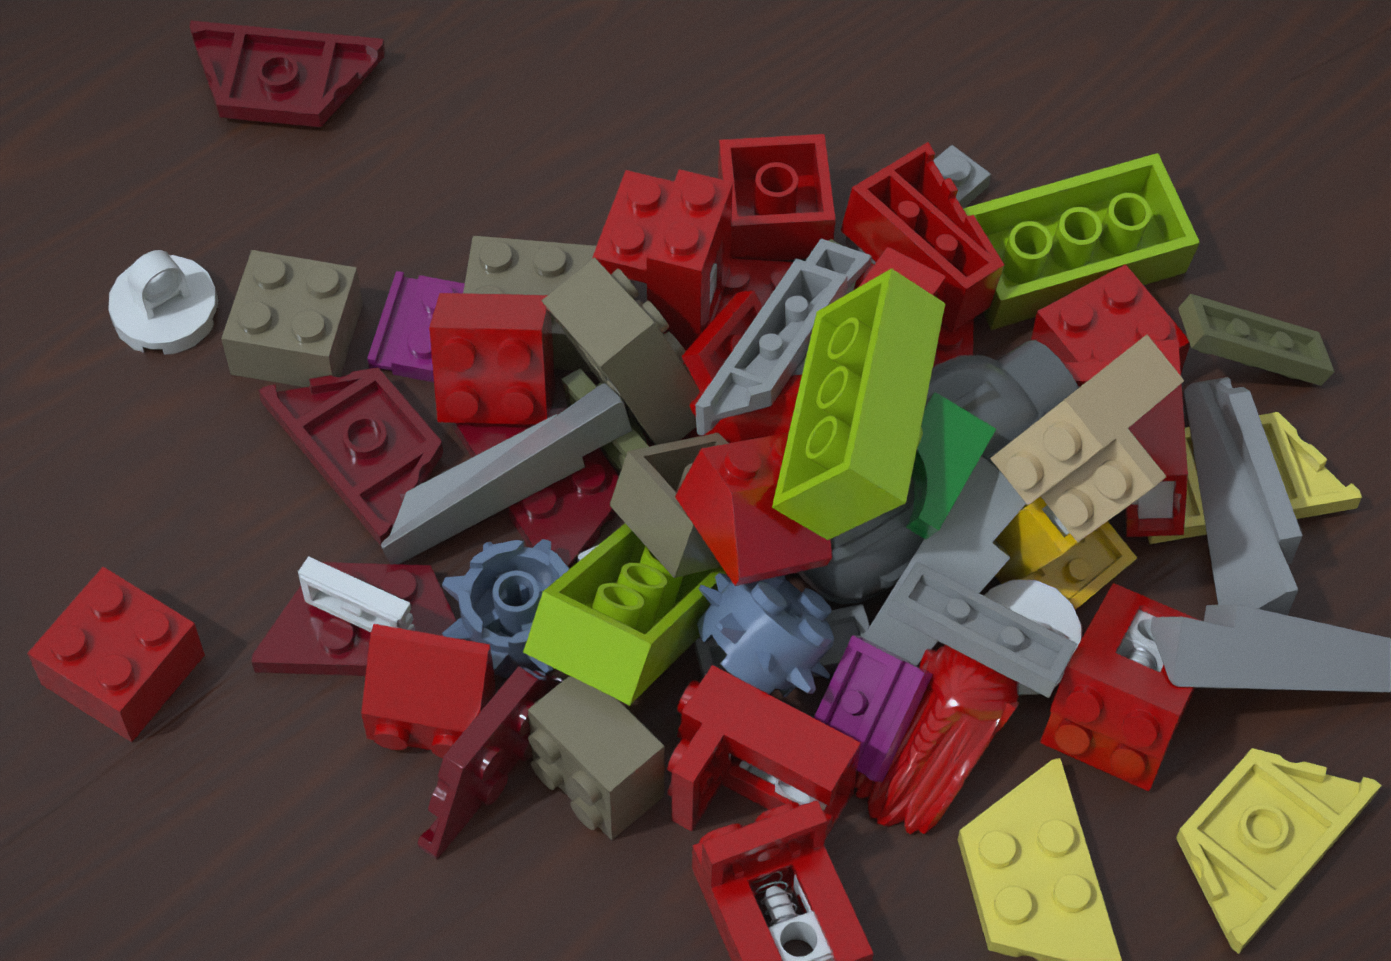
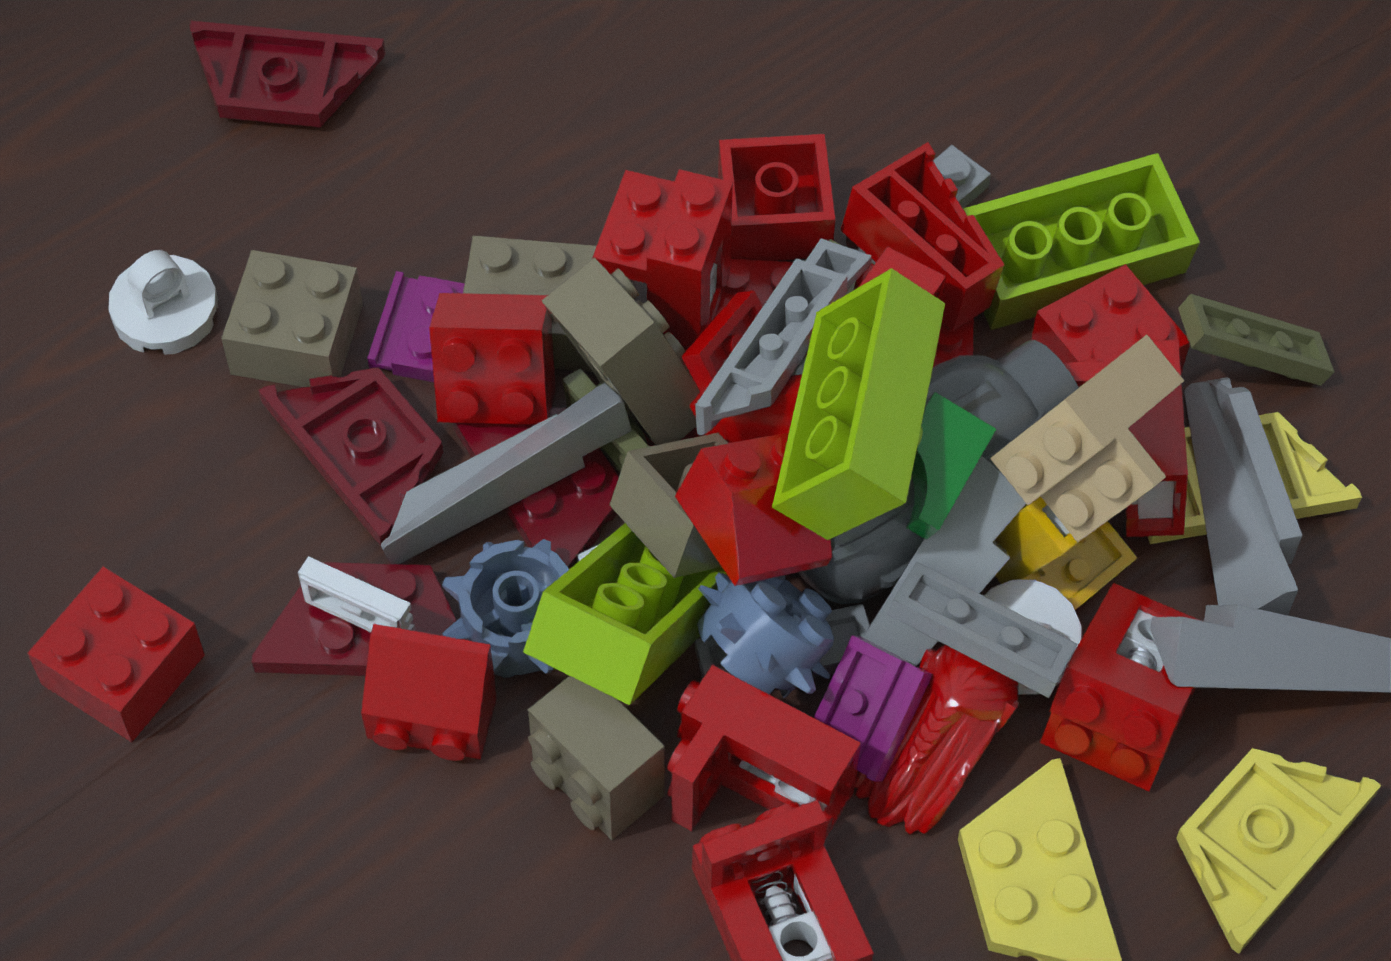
dark red wing [417,666,564,860] -> none

